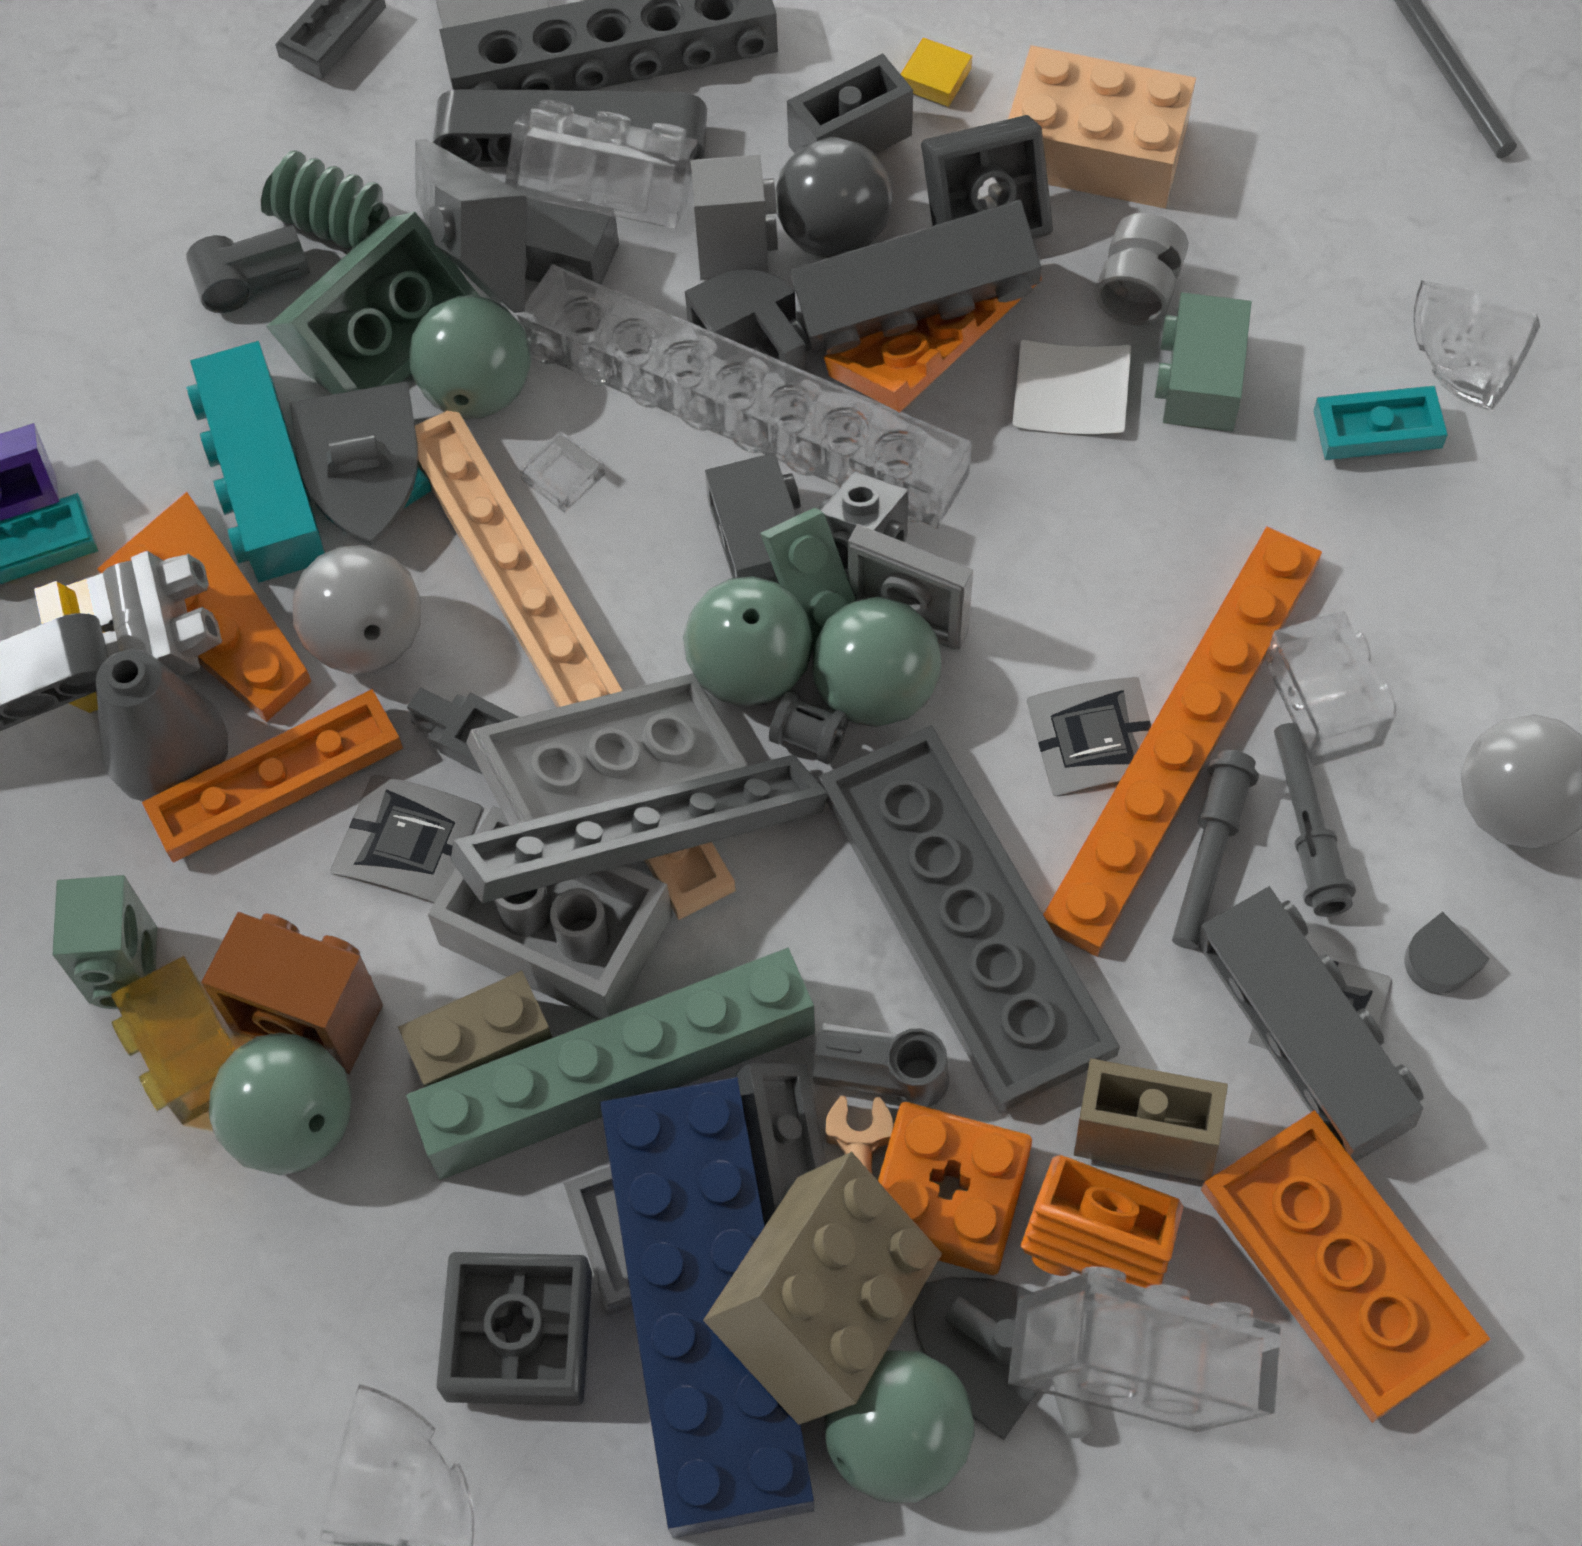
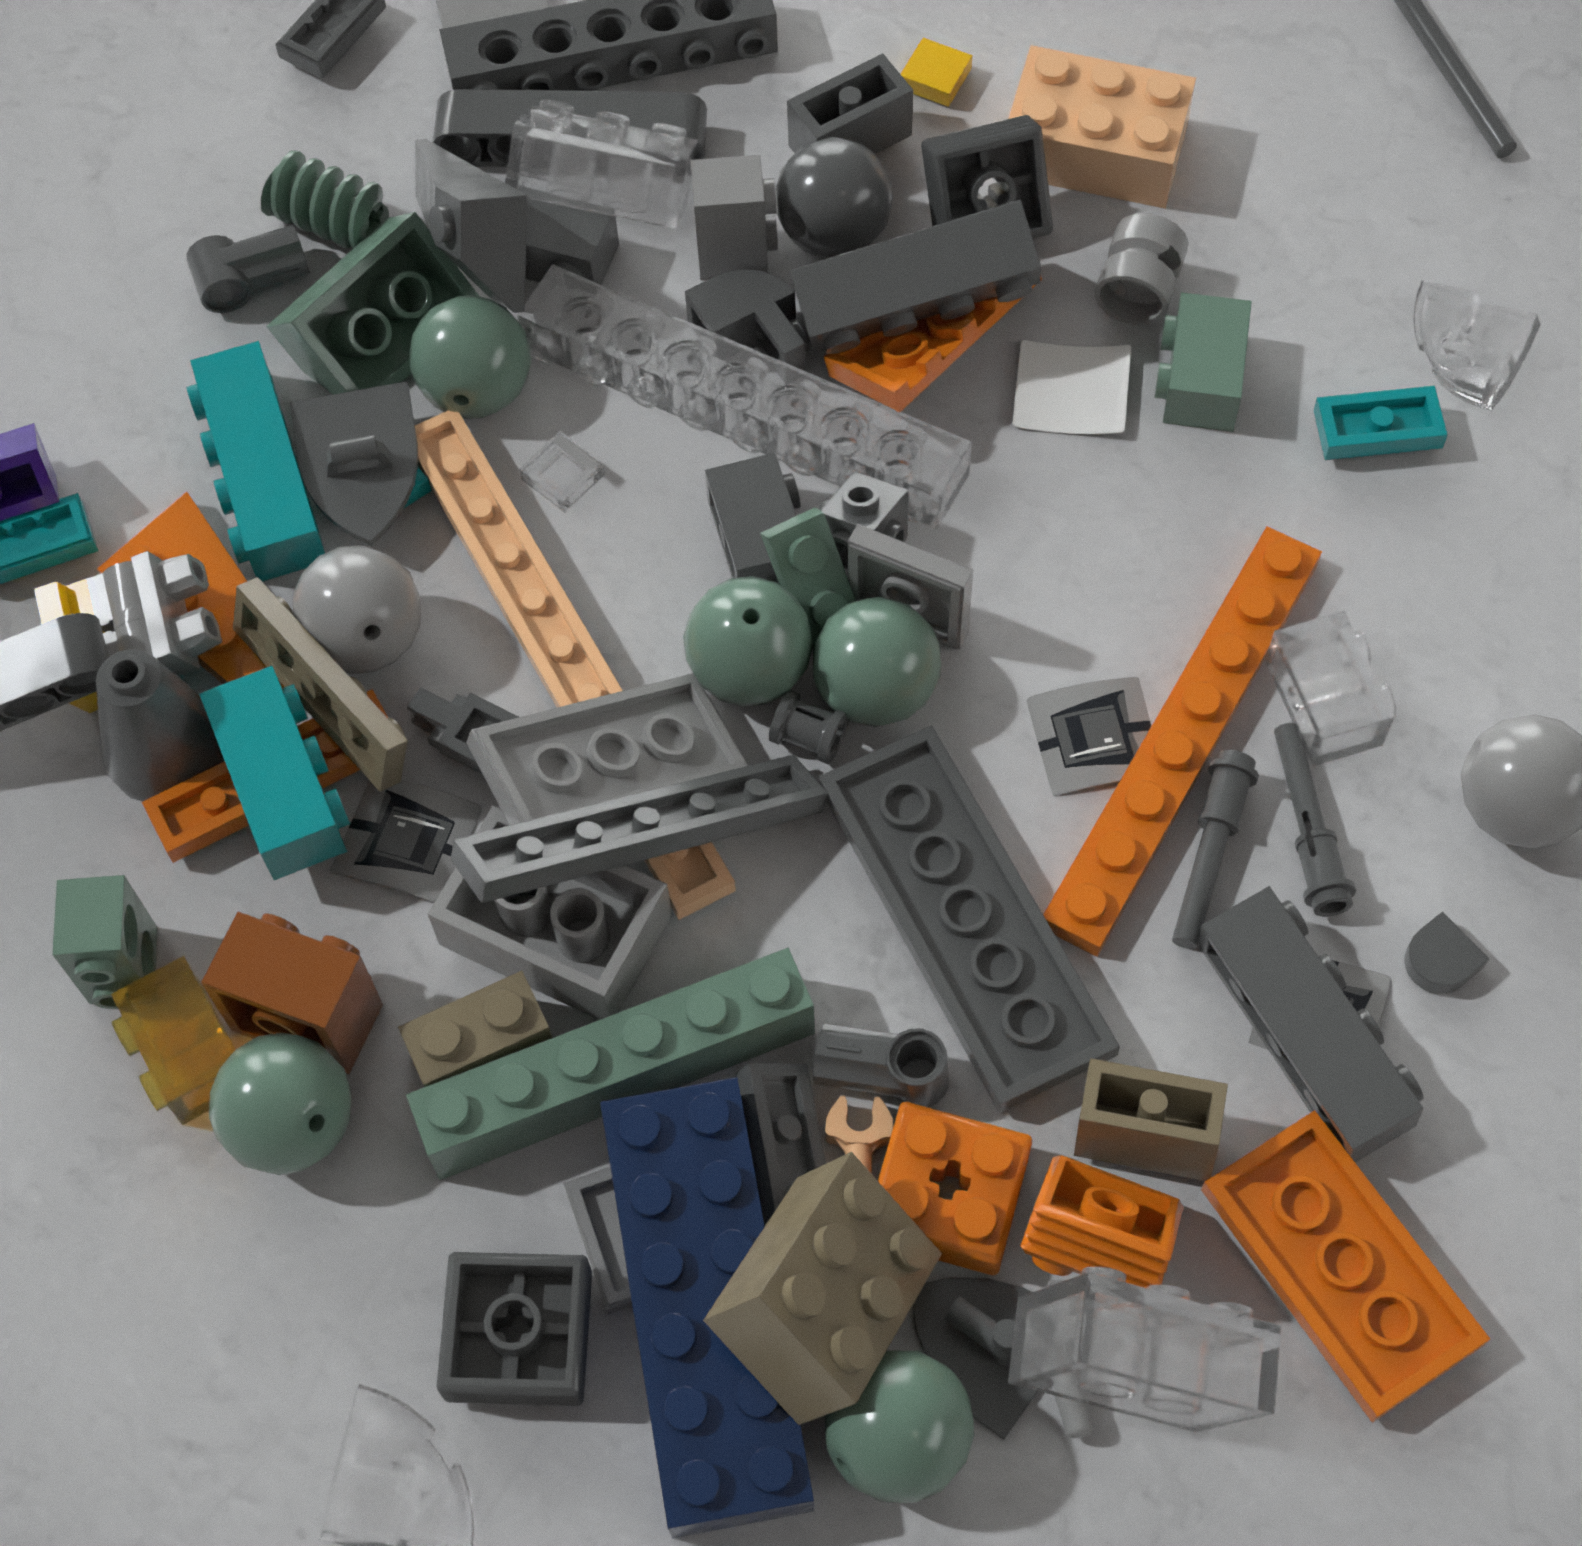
none -> teal brick [199,666,350,881]
none -> dark tan plate [233,577,408,792]

